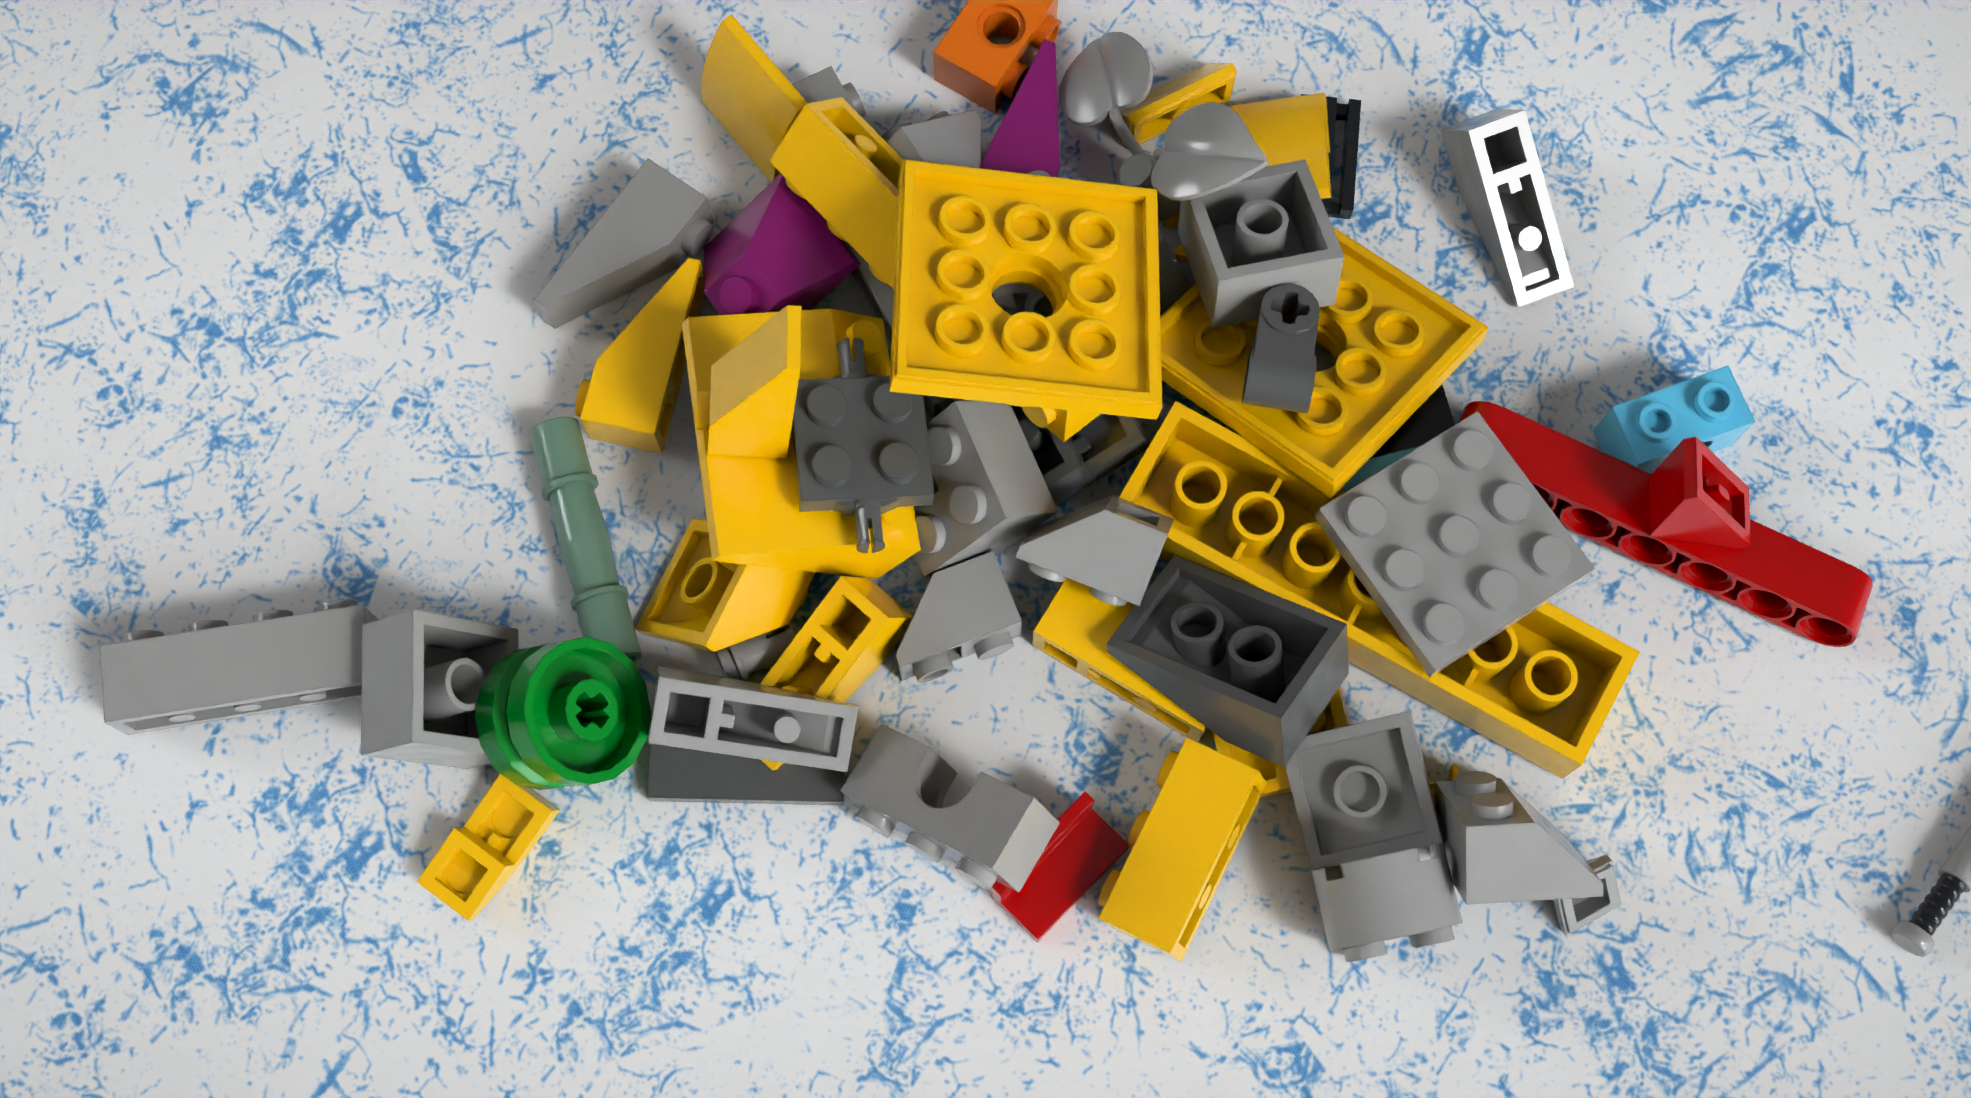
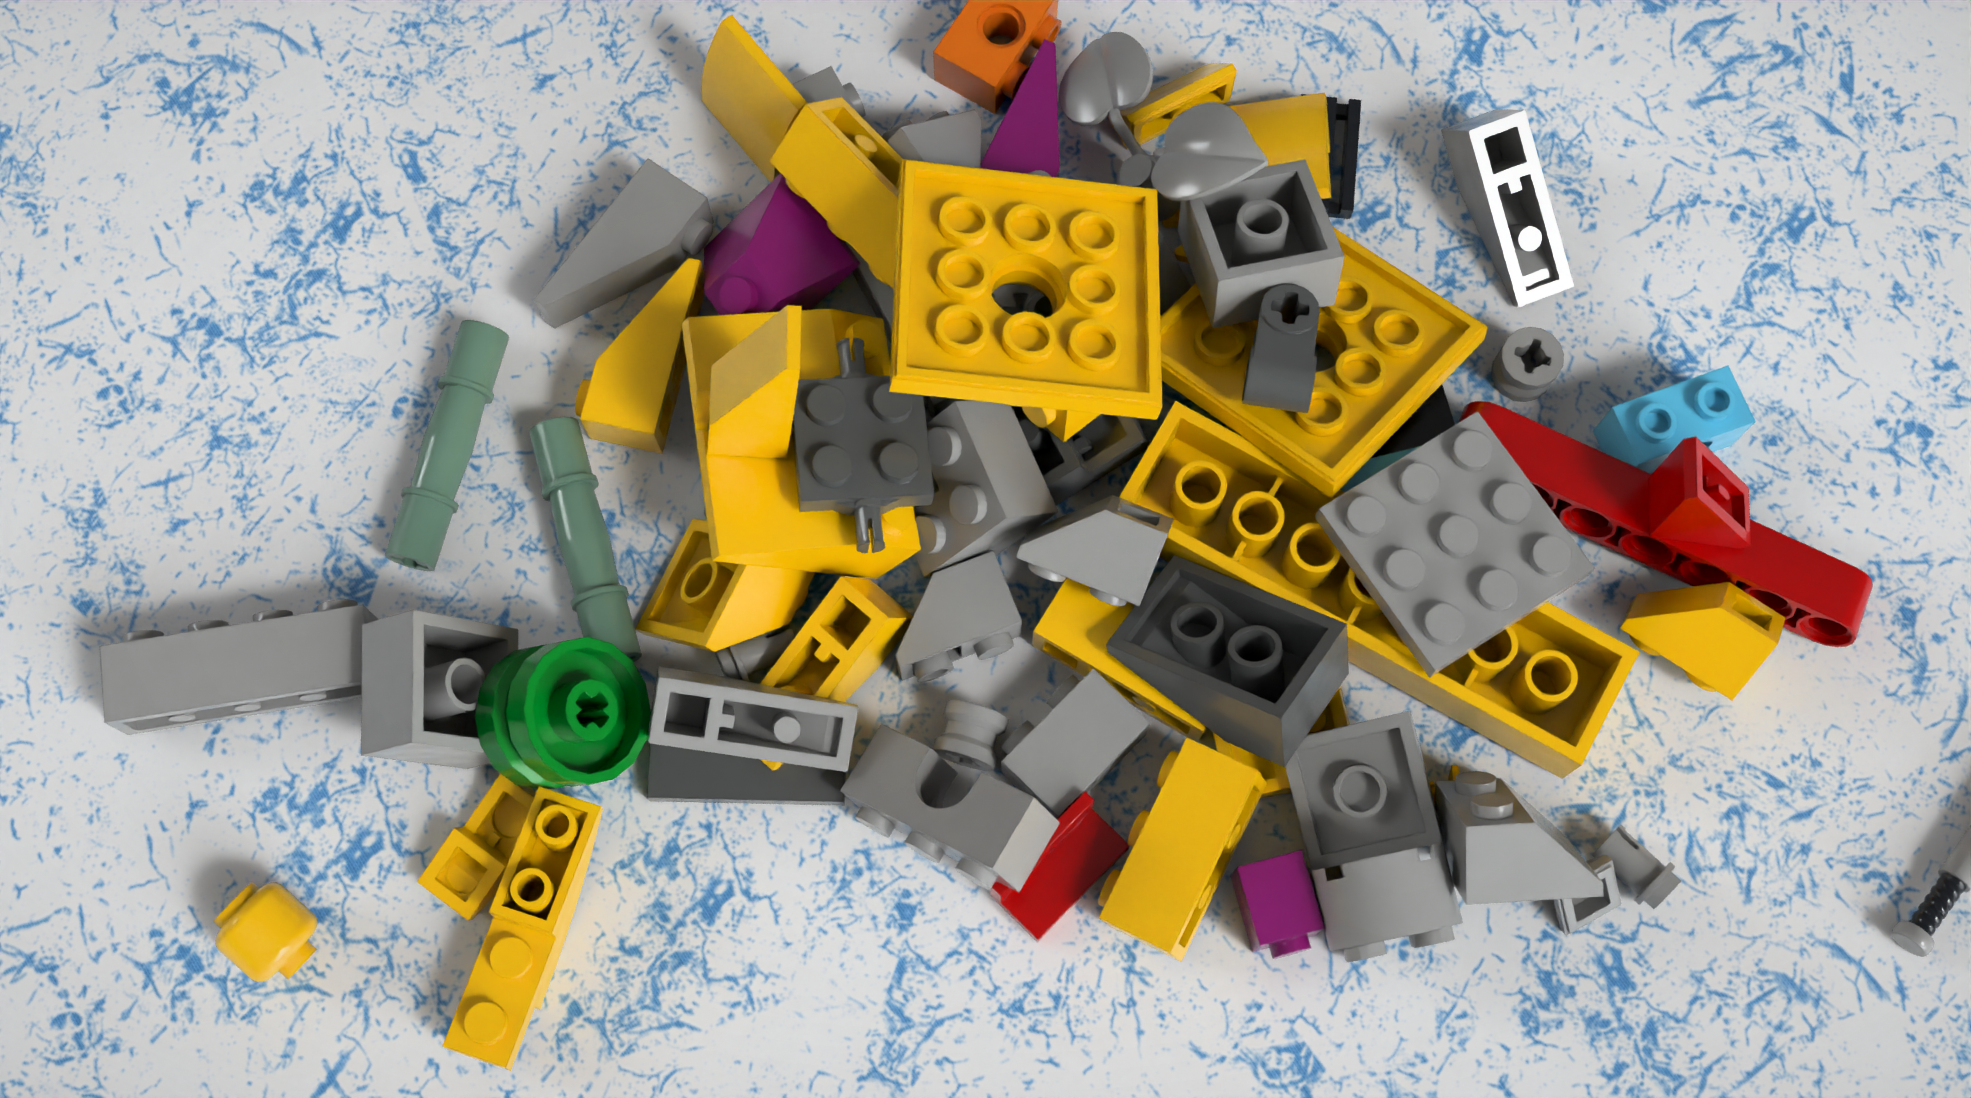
none -> yellow head [213,882,318,982]
none -> sand green piece [385,320,509,571]
none -> yellow slope [442,786,603,1071]
none -> light grey wheel [932,700,1009,771]
none -> light grey brick [1001,669,1150,819]
none -> magenta brick [1230,850,1325,959]
none -> light grey wheel [1491,327,1564,402]
none -> light grey pin [1592,825,1681,909]
none -> yellow slope [1620,582,1785,701]

